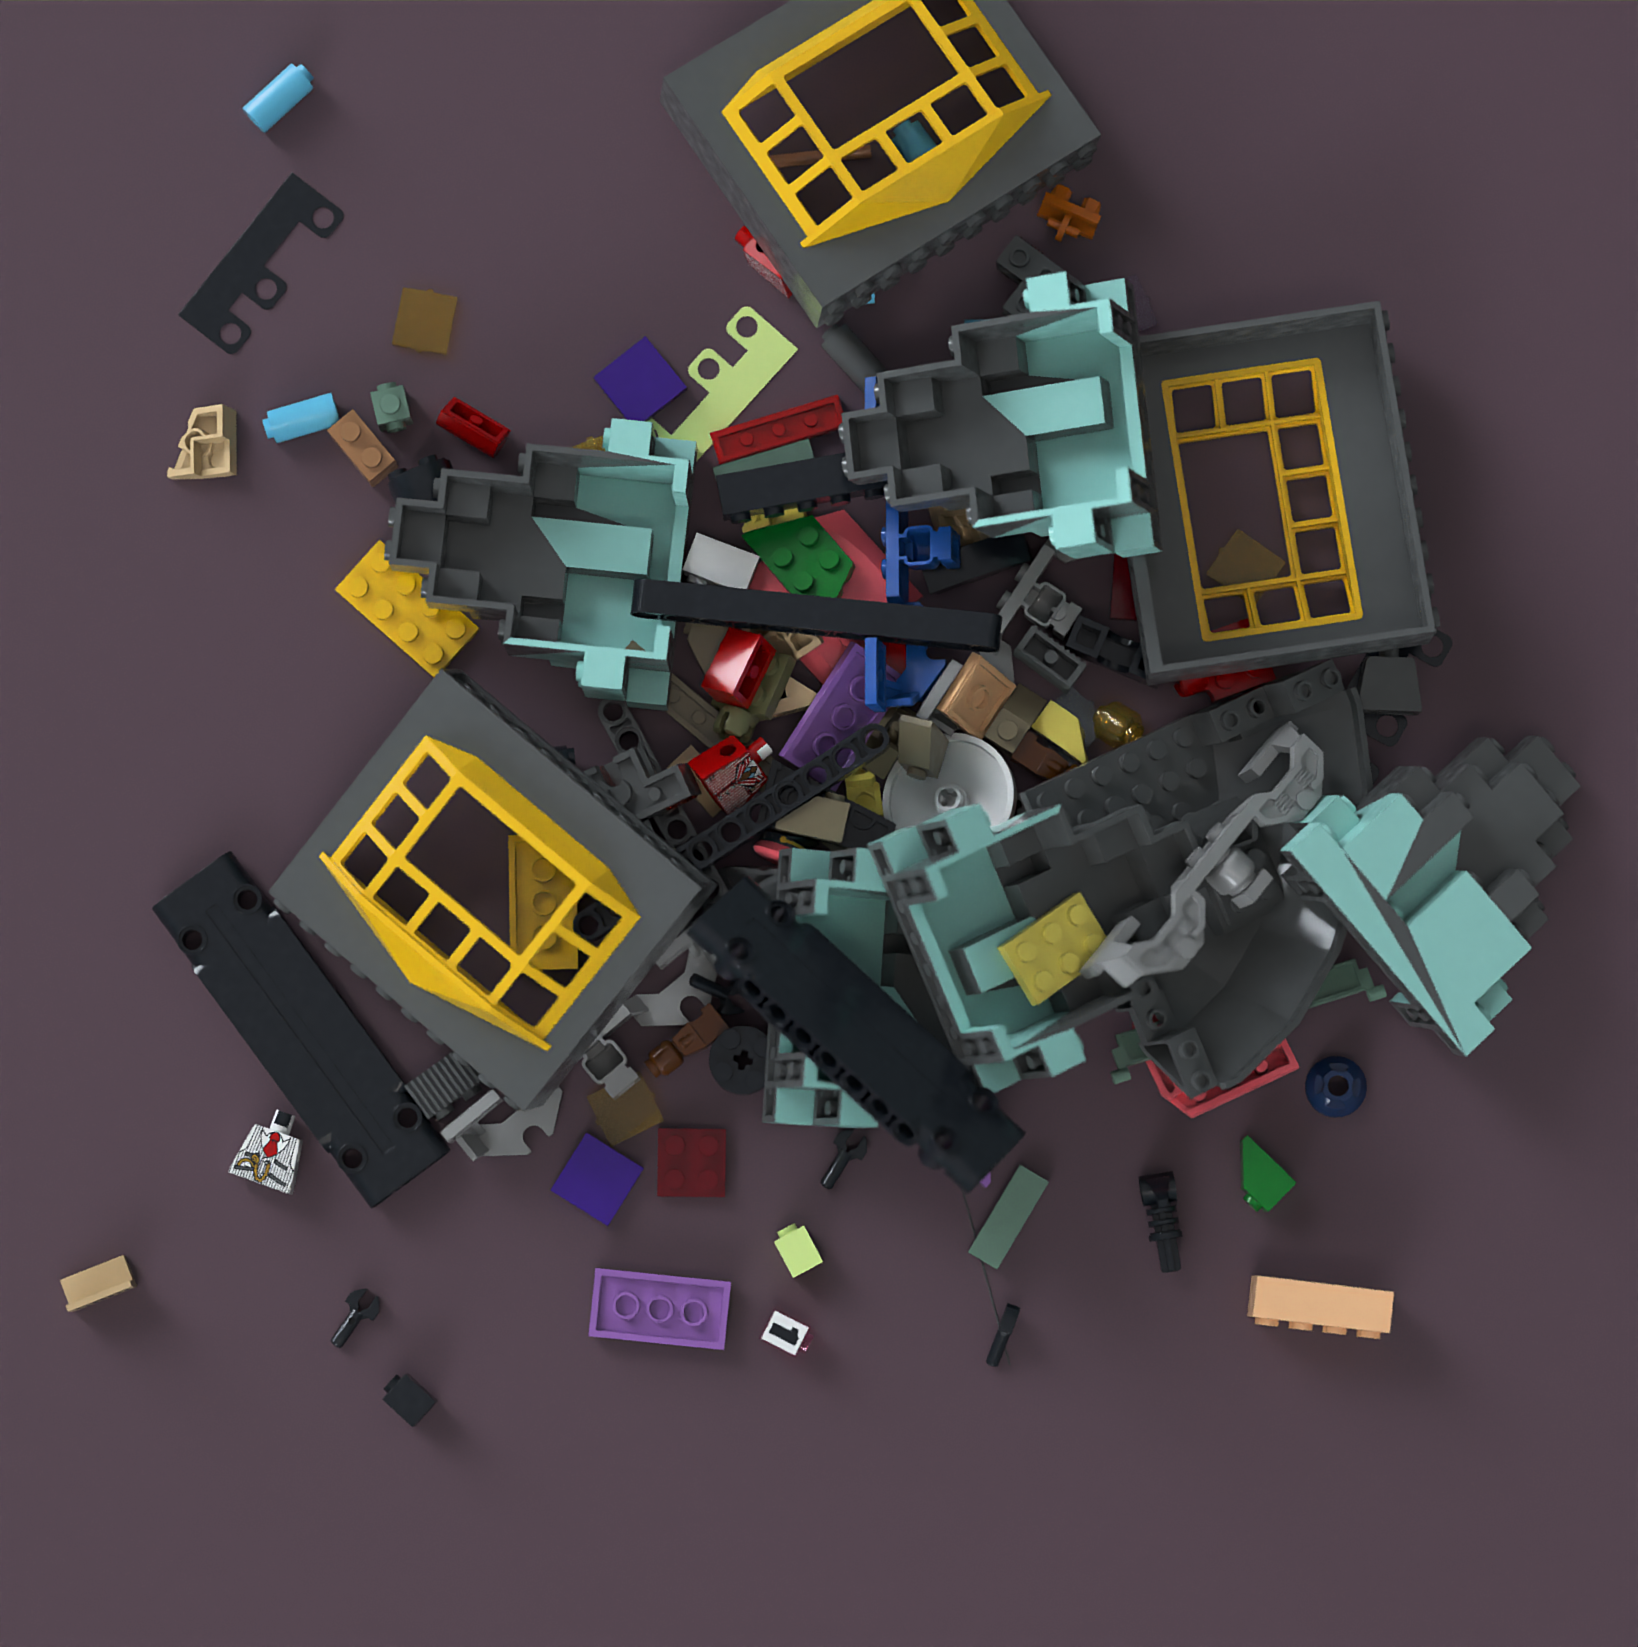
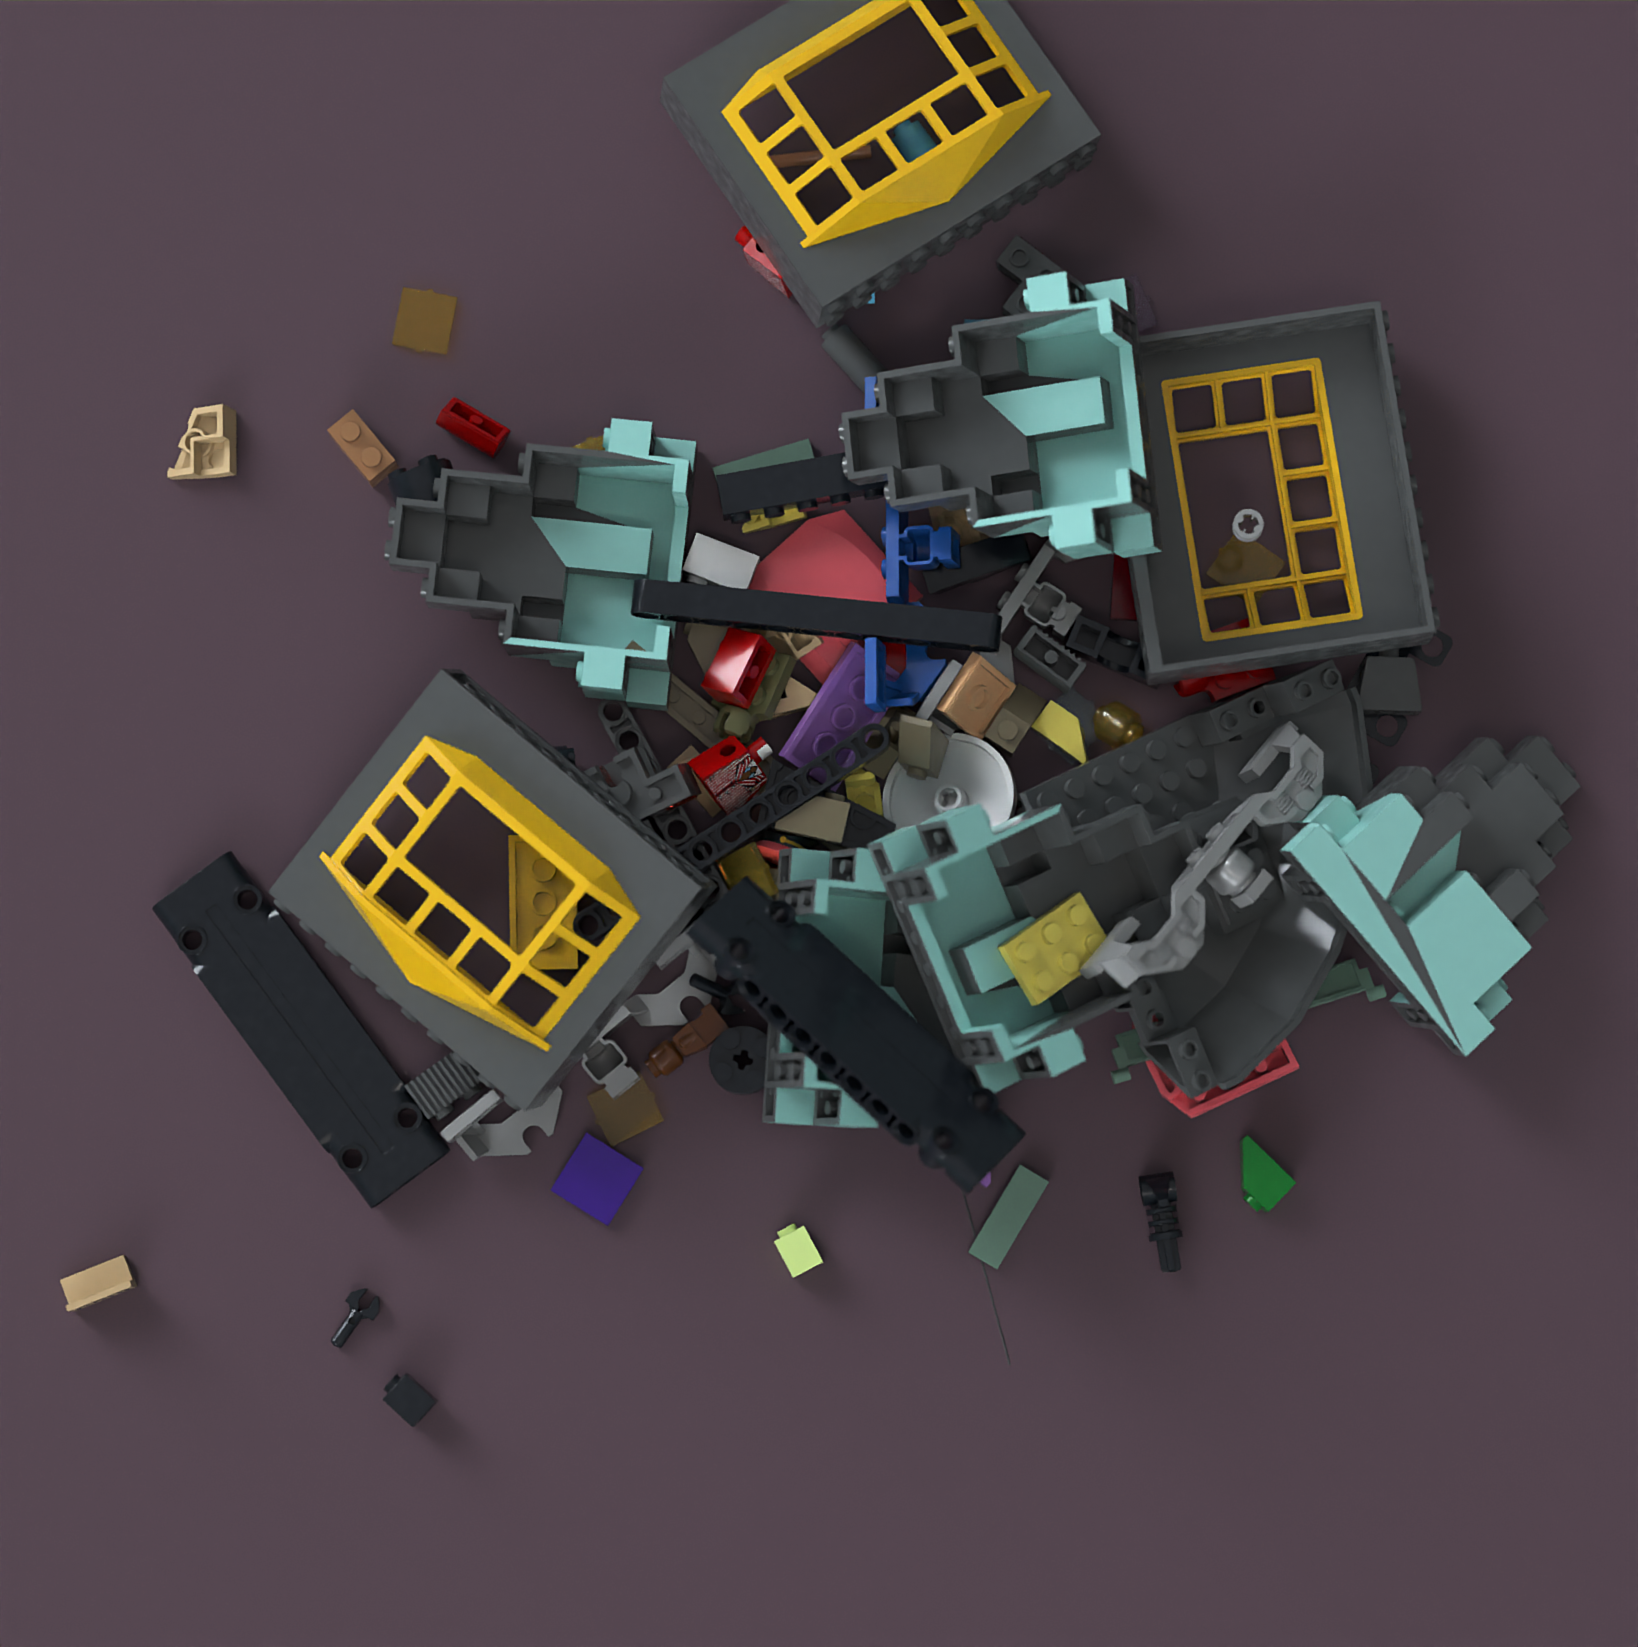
black piece [178,172,343,354] -> none
torso [228,1110,303,1195] -> none
medium azure brick [242,63,314,133] -> none
medium azure brick [262,393,340,443] -> none
yellow plate [335,539,480,678] -> none
sand green brick [370,382,414,433] -> none
medium lavender plate [588,1268,731,1350] -> none
dark purple tile [593,336,687,422] -> none
yellowish green piece [647,306,798,462] -> none
dark red plate [657,1128,726,1197] -> none
red tile [710,394,844,465] -> none
green wing [741,515,855,598] -> none
brick [759,1308,814,1357] -> none
black bar [820,1129,867,1189] -> none
black bar [986,1303,1020,1367] -> none
reddish brown piece [1010,730,1078,781] -> none
orange hips [1037,184,1101,242] -> none
light nougat brick [1247,1275,1394,1339] -> none
dark blue piece [1305,1056,1367,1118] -> none
none -> clear yellow piece [717,841,779,896]
none -> light grey bush [1232,509,1264,542]

